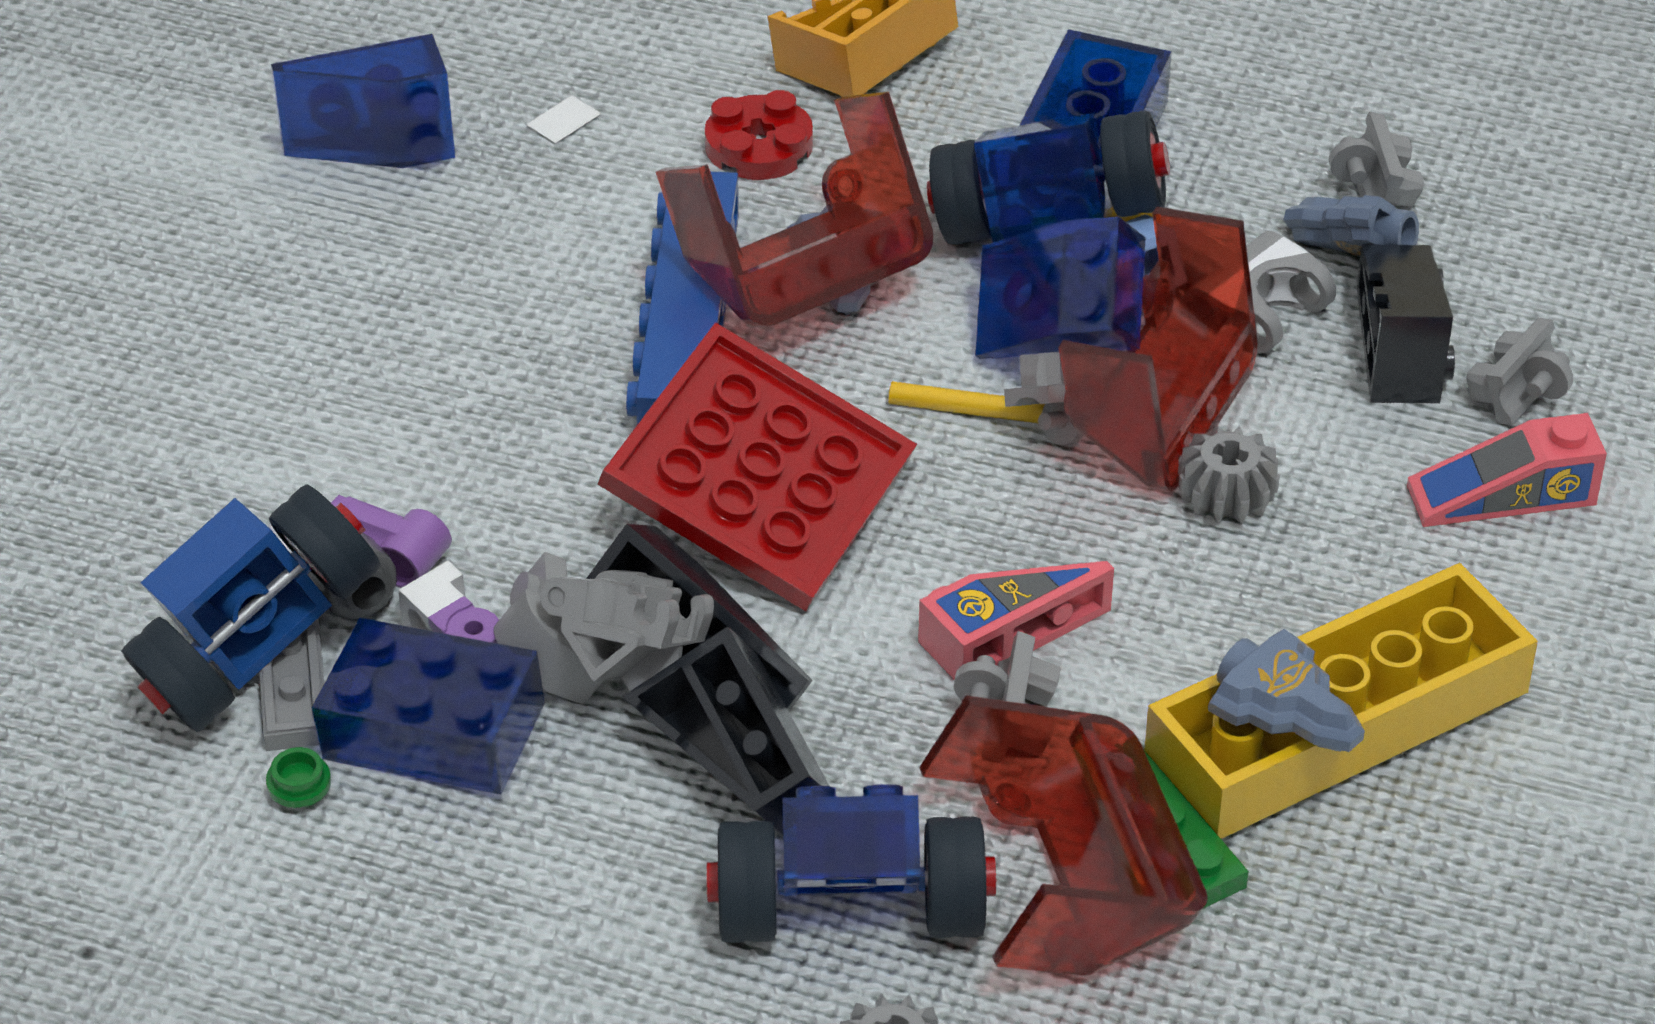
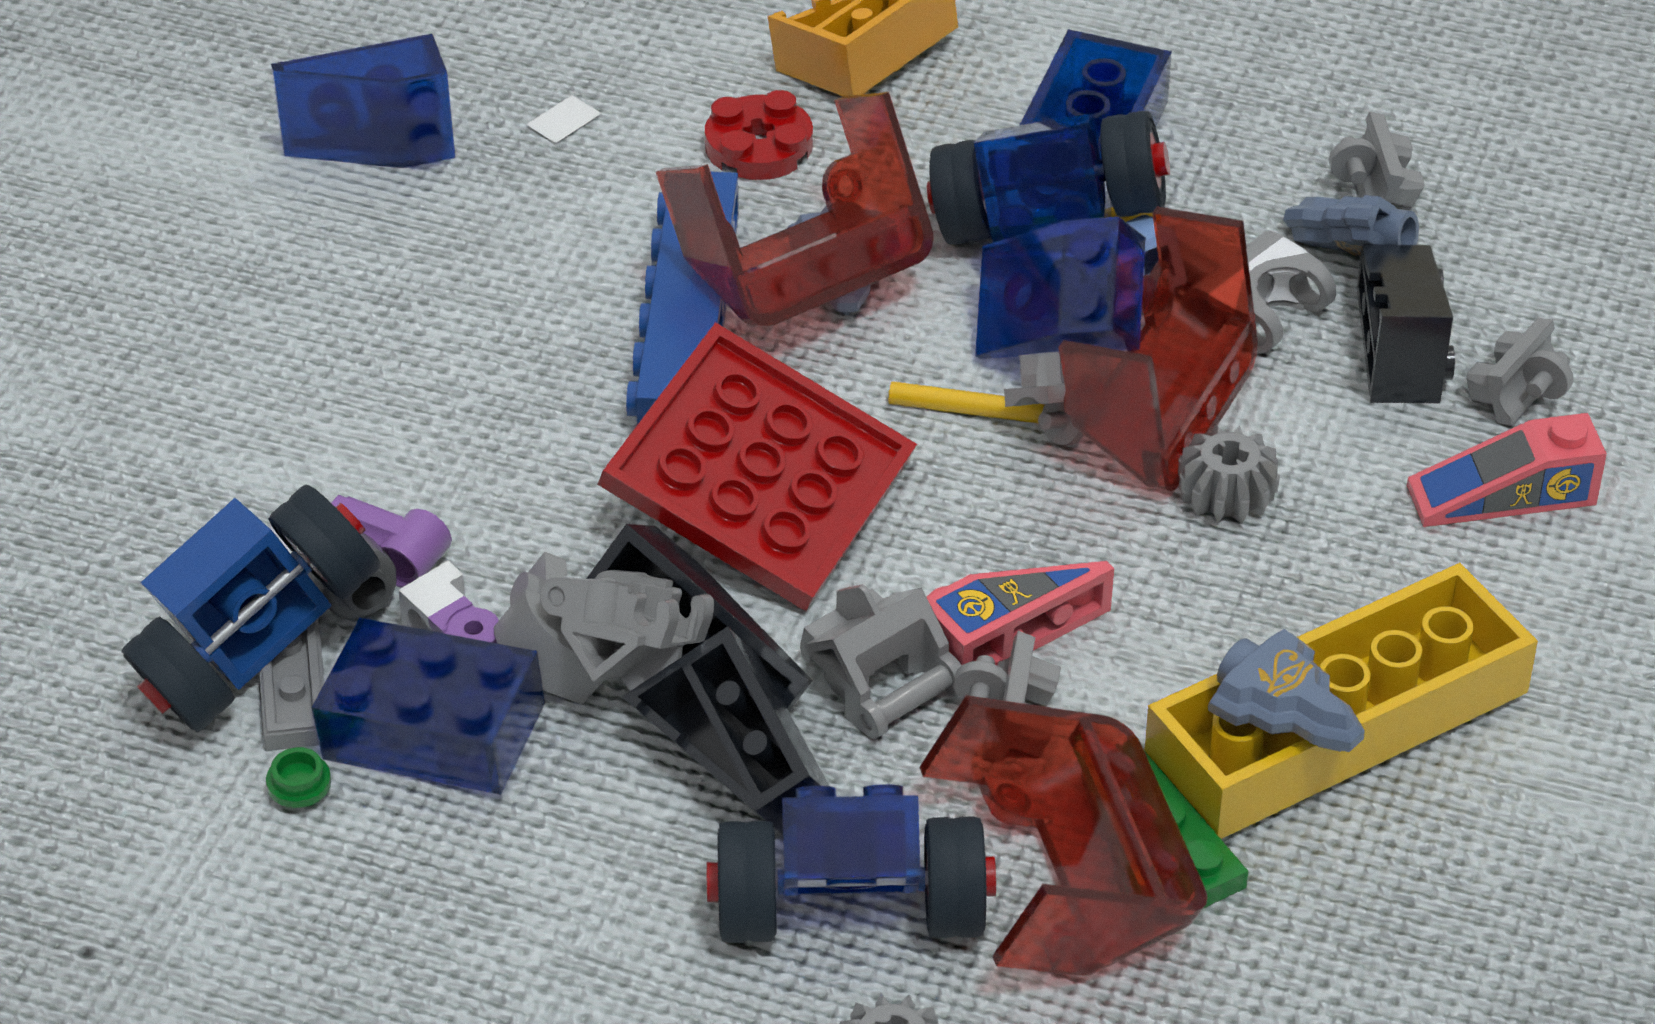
none -> light grey piece [800,584,962,739]

